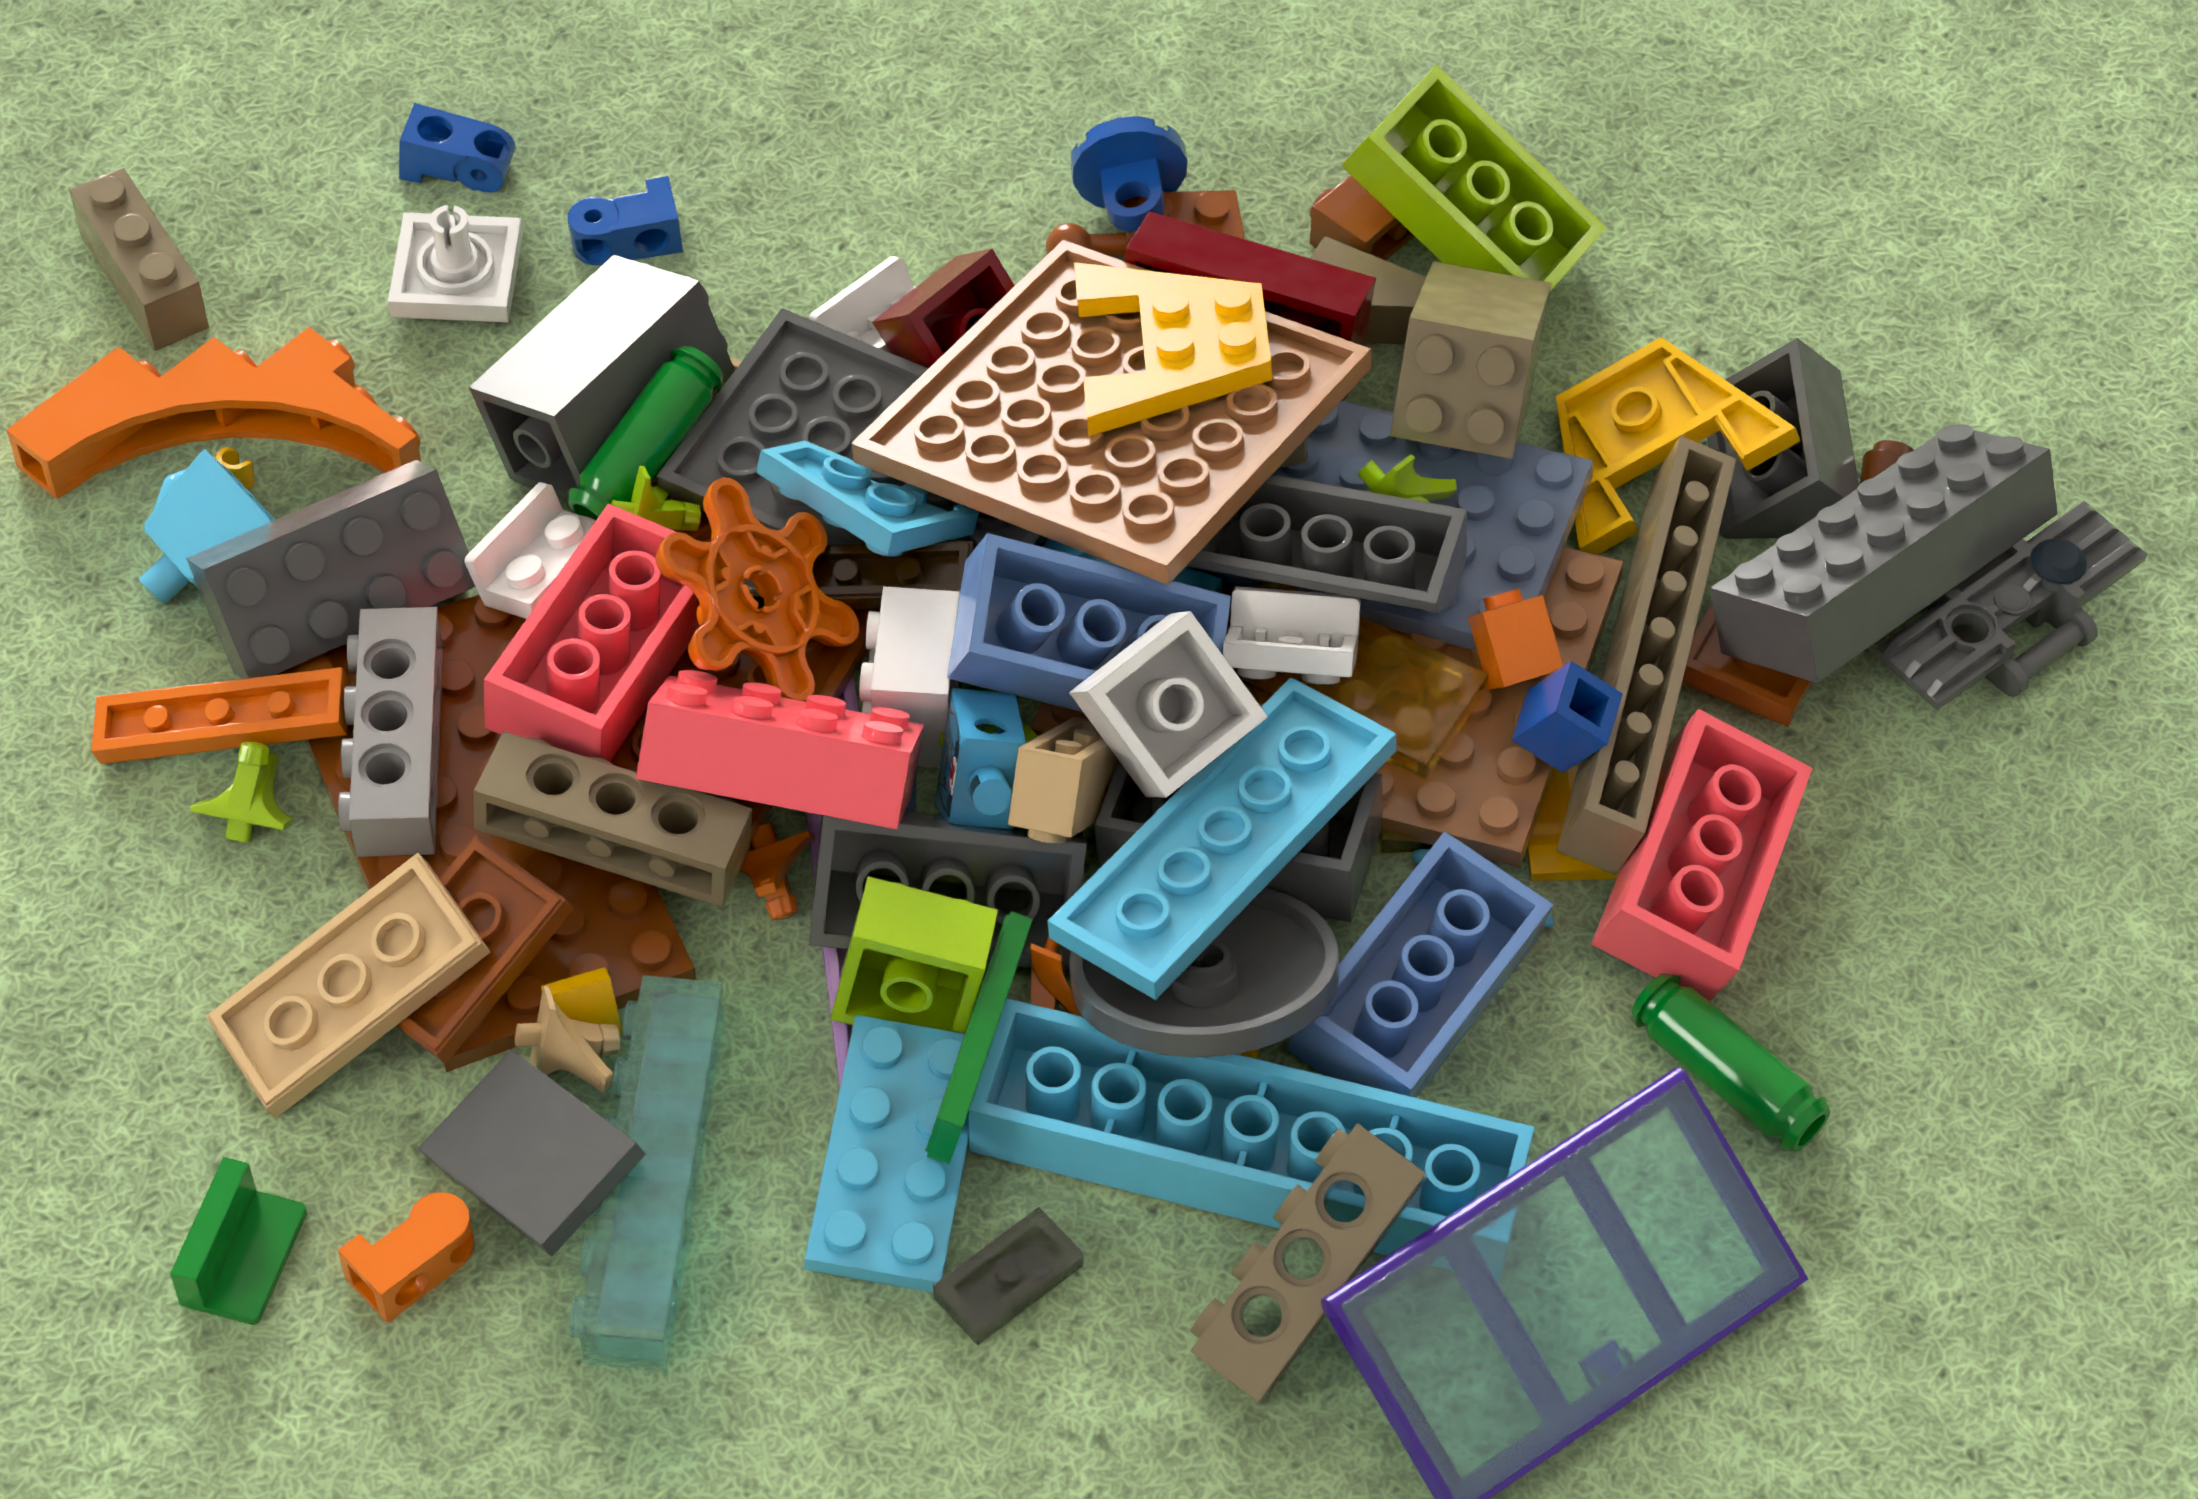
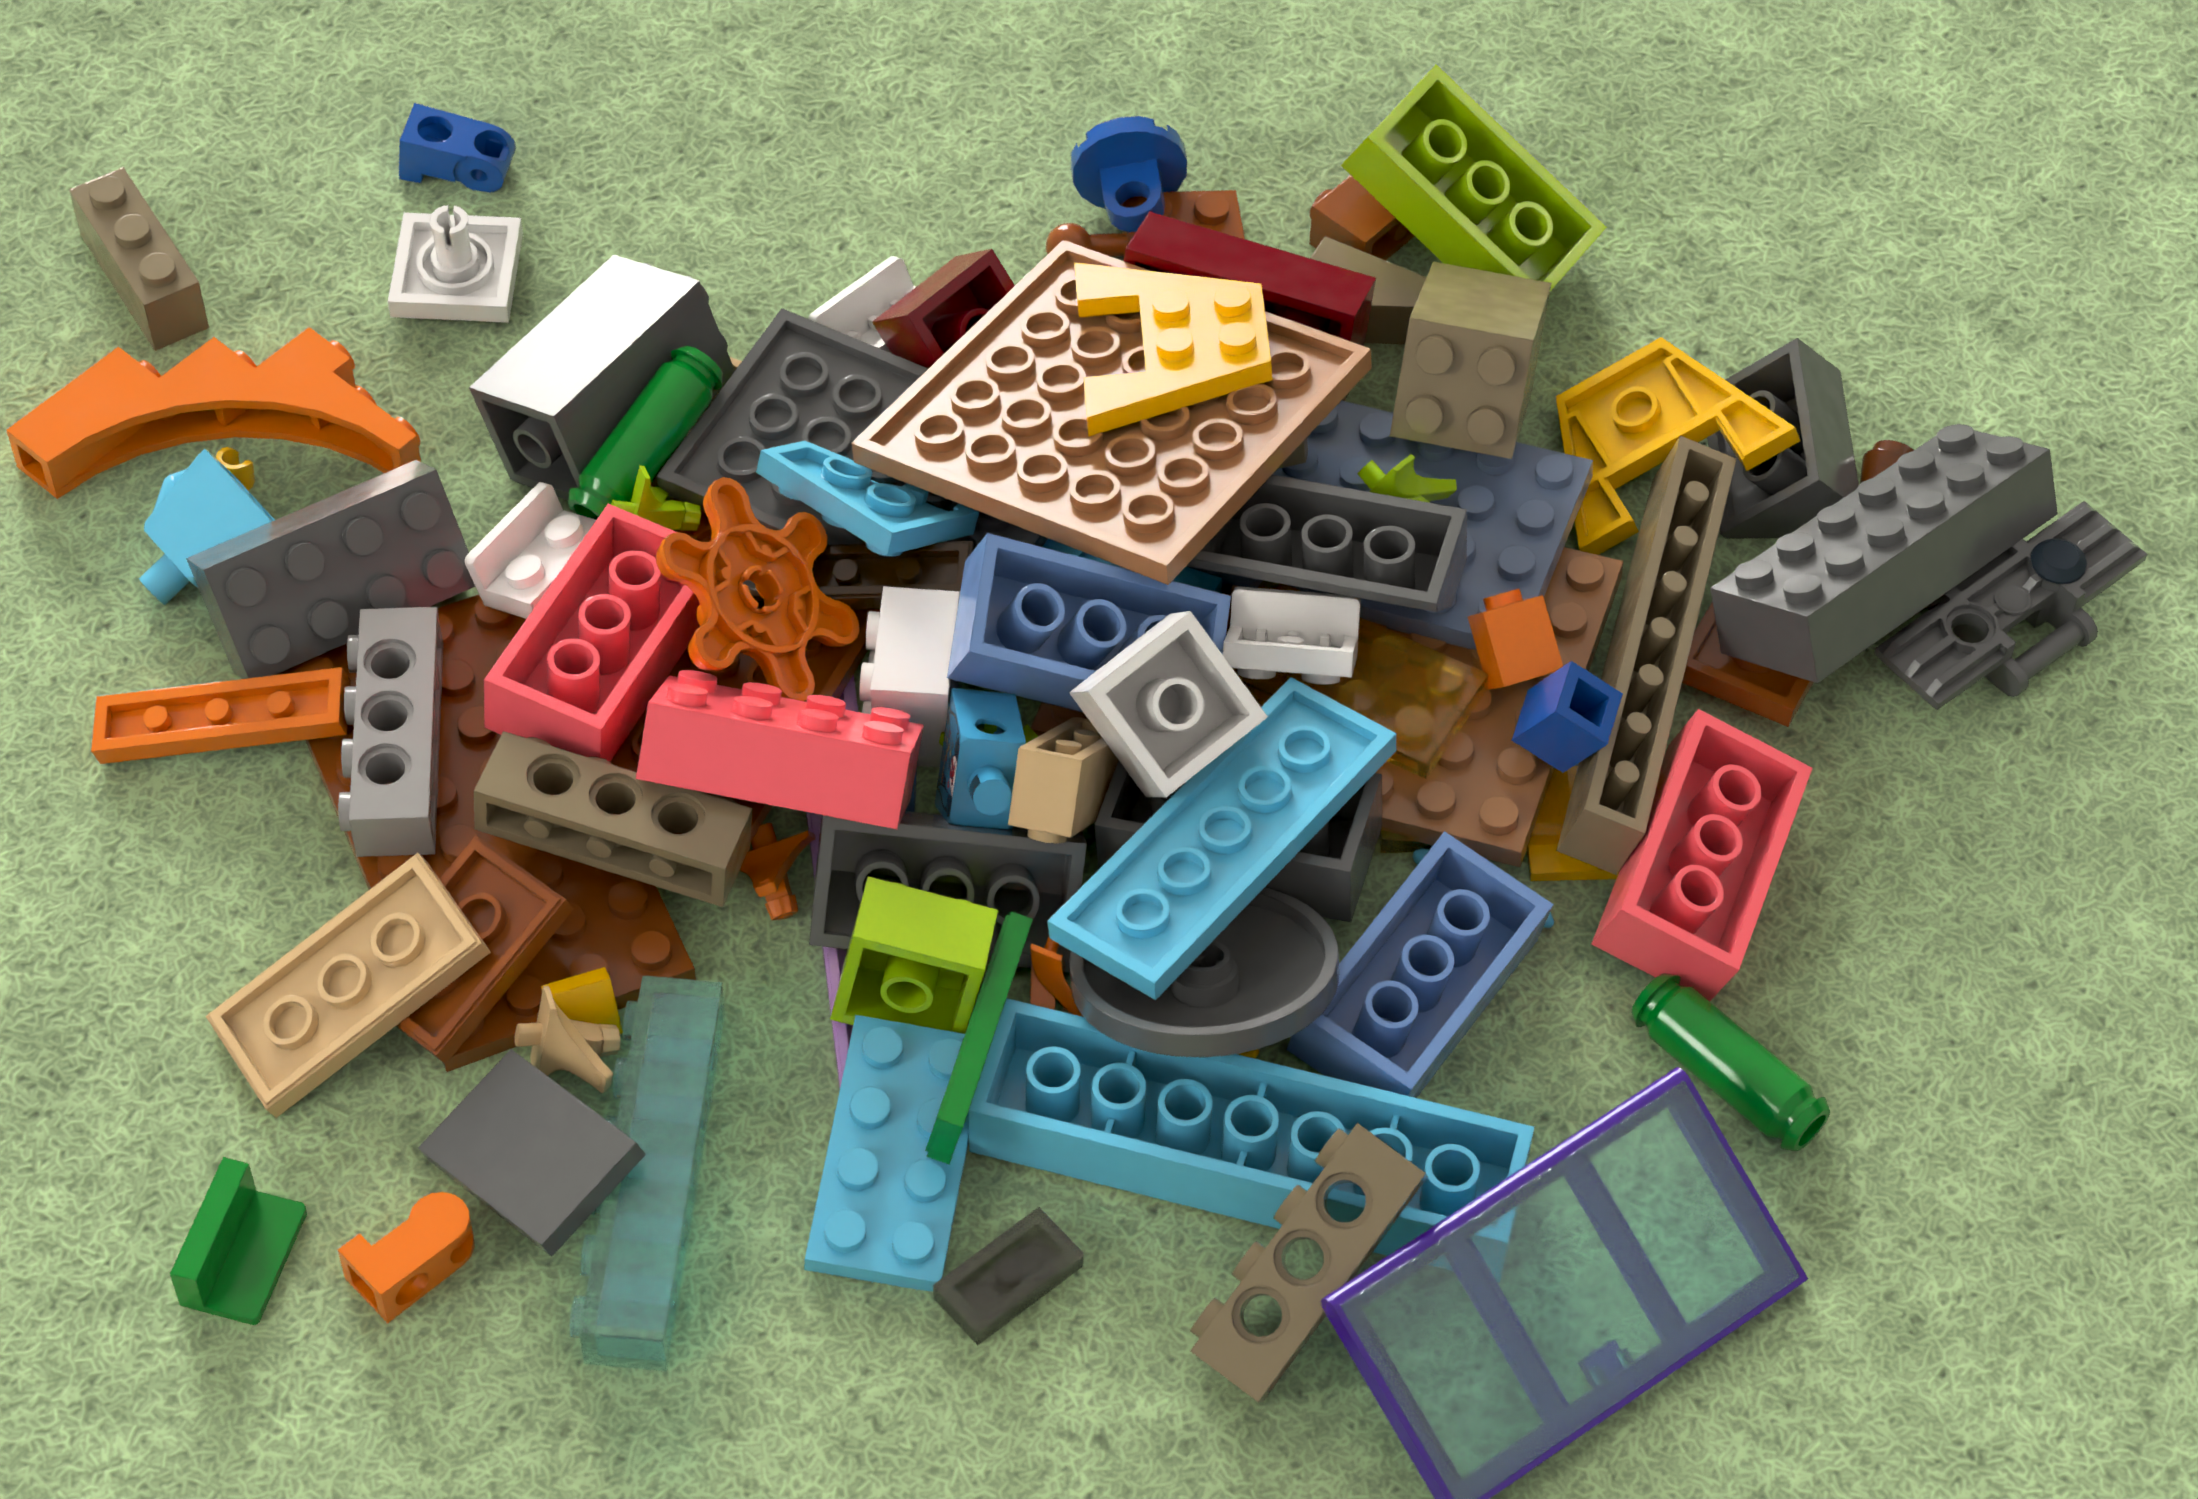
lime piece [189,742,294,843] -> none
blue leg [568,176,683,265] -> none

